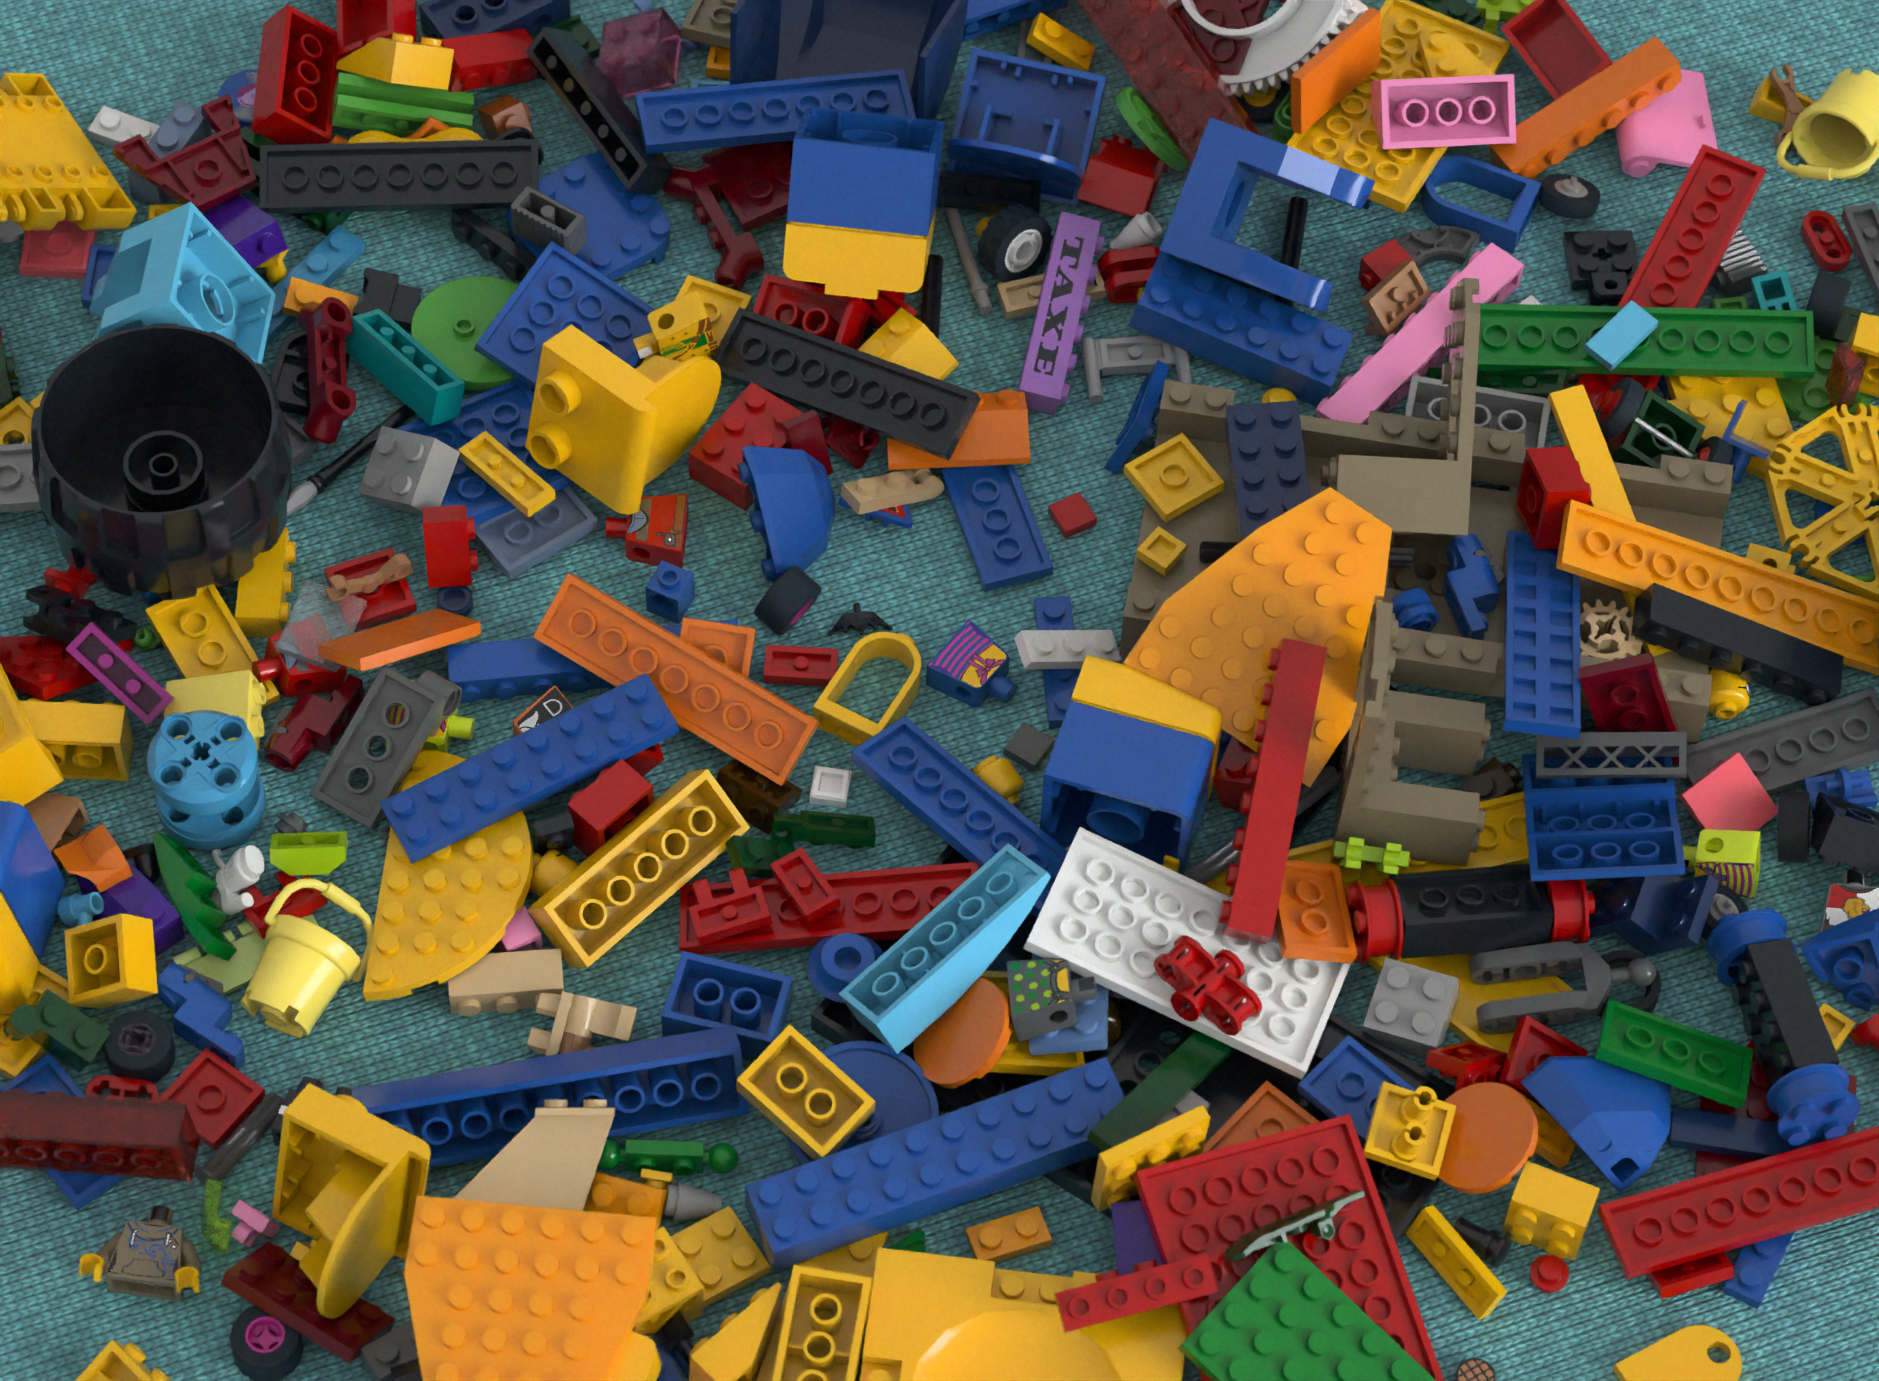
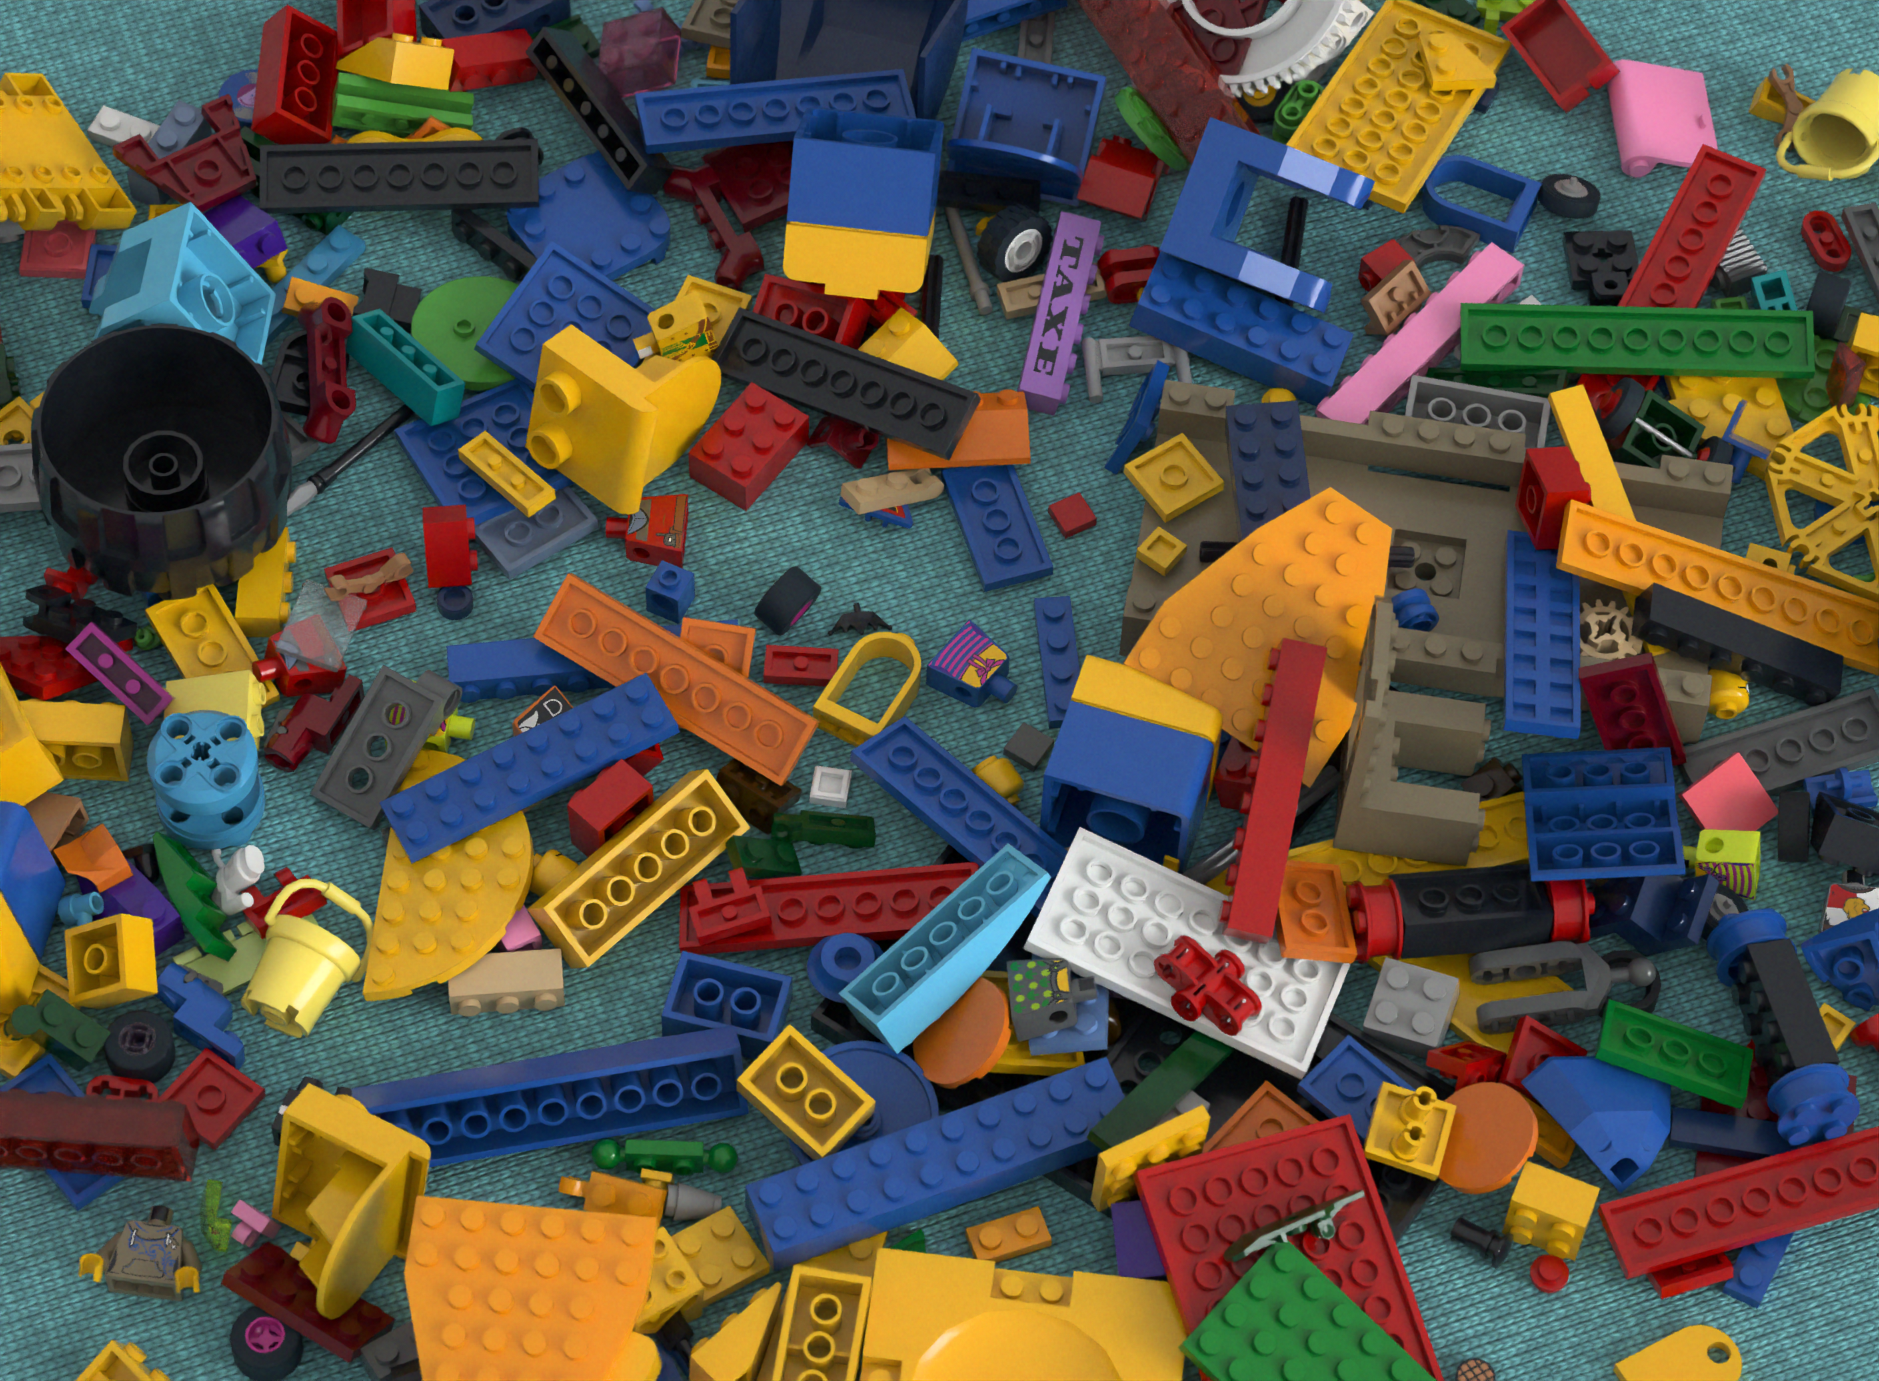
dark grey axle [194,1093,284,1191] -> none
lime slope [269,831,348,876] -> none
dark grey plate [274,811,309,833] -> none
orange tile [318,608,481,672] -> none
light grey brick [357,426,460,516] -> none
tan piece [453,1099,615,1211] -> none
dark orange brick [477,95,533,140] -> none
dark grey brick [511,186,588,256] -> none
tan hips [526,991,638,1056] -> none
black plate [533,813,575,856] -> none
blue brick [737,446,835,584] -> none
red plate [770,847,841,924] -> none
dark red tile [782,410,833,475] -> none
white plate [1014,630,1122,669] -> none
yellow plate [1026,12,1096,72] -> none
red bracket [1054,1253,1218,1332] -> none
white cone [1110,212,1162,250] -> none
orange tile [1291,7,1381,135] -> none
dark tan bracket [1320,278,1480,537] -> none
lime plate [1330,837,1410,875] -> none
bright pink slope [1371,74,1516,149] -> none
yellow plate [1405,1205,1508,1320] -> none
blue plate [1442,534,1505,640] -> none
orange brick [1488,36,1682,180] -> none
dark grey fence [1536,732,1687,779] -> none
medium azure tile [1584,300,1658,371] -> none

